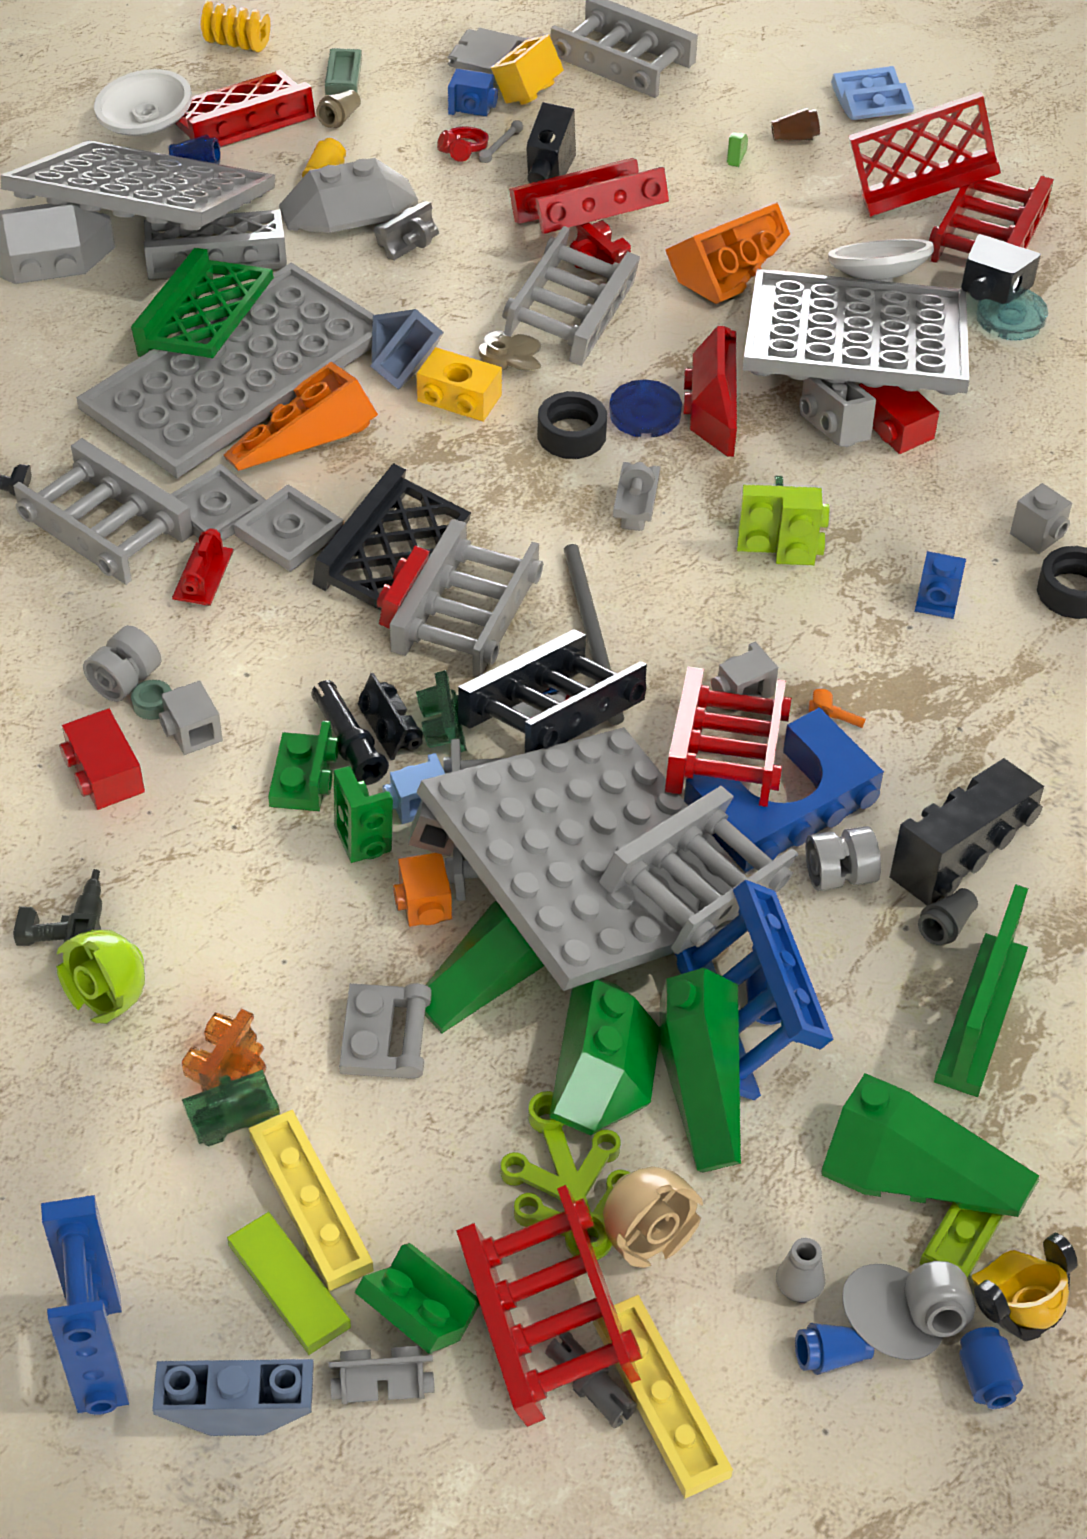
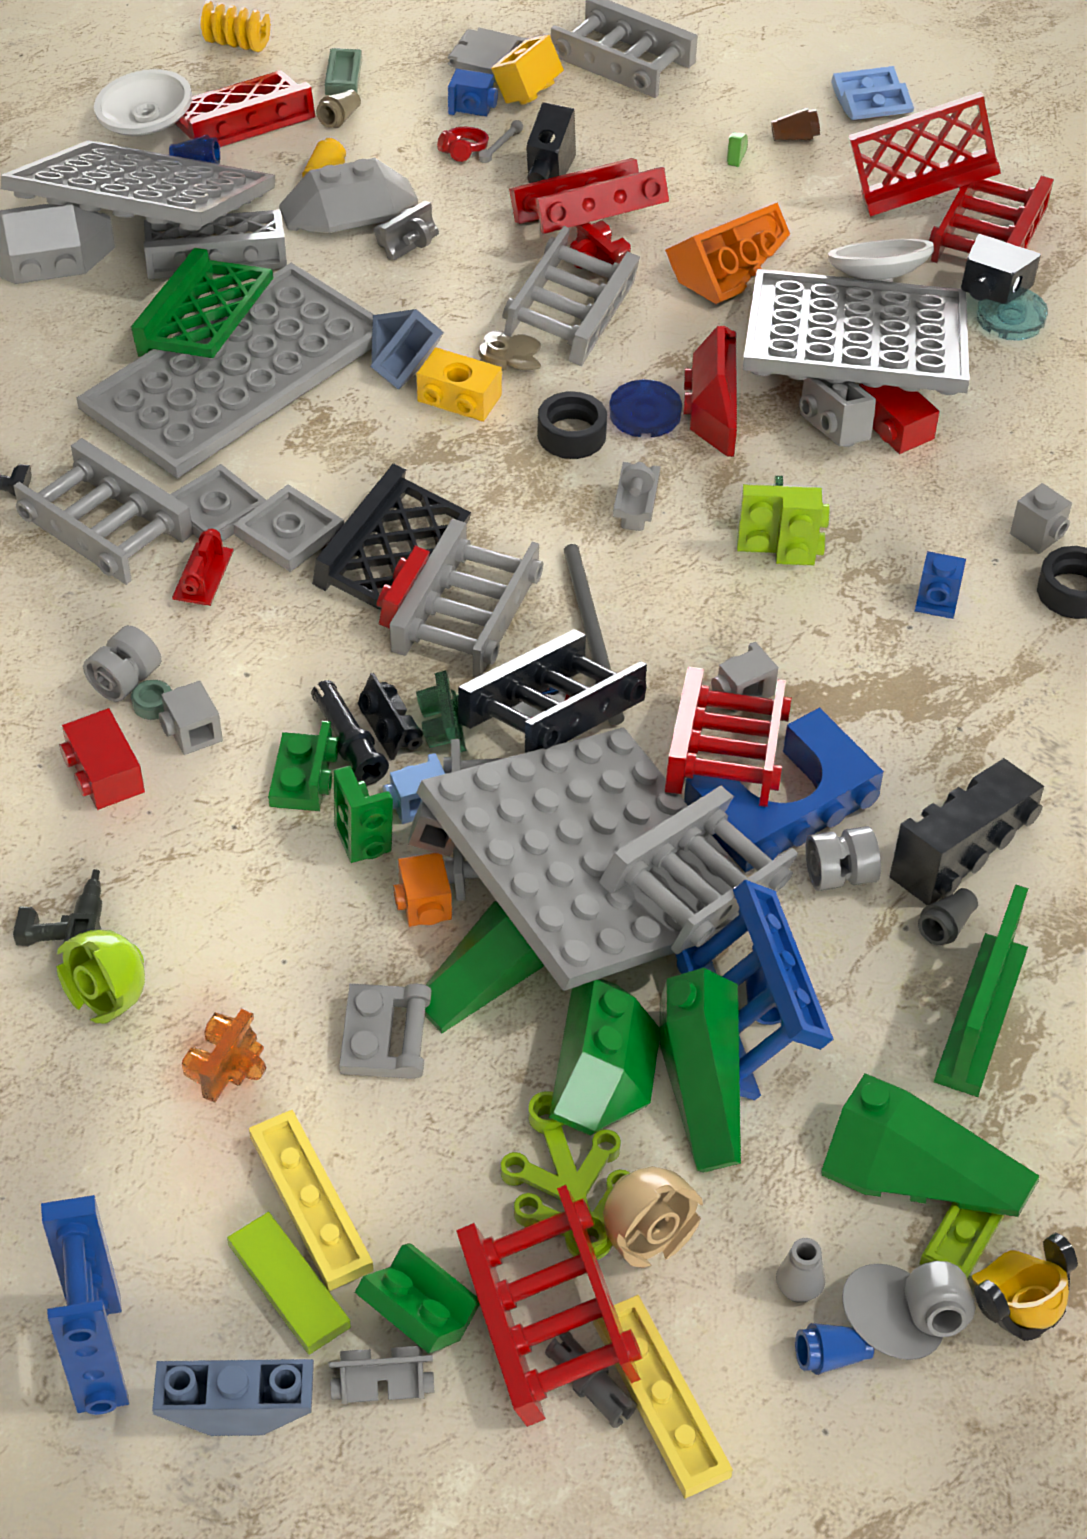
clear green hips [182,1070,280,1147] -> none
orange wedge [223,362,378,471] -> none
orange hand [809,689,866,728] -> none
blue brick [959,1327,1023,1409] -> none

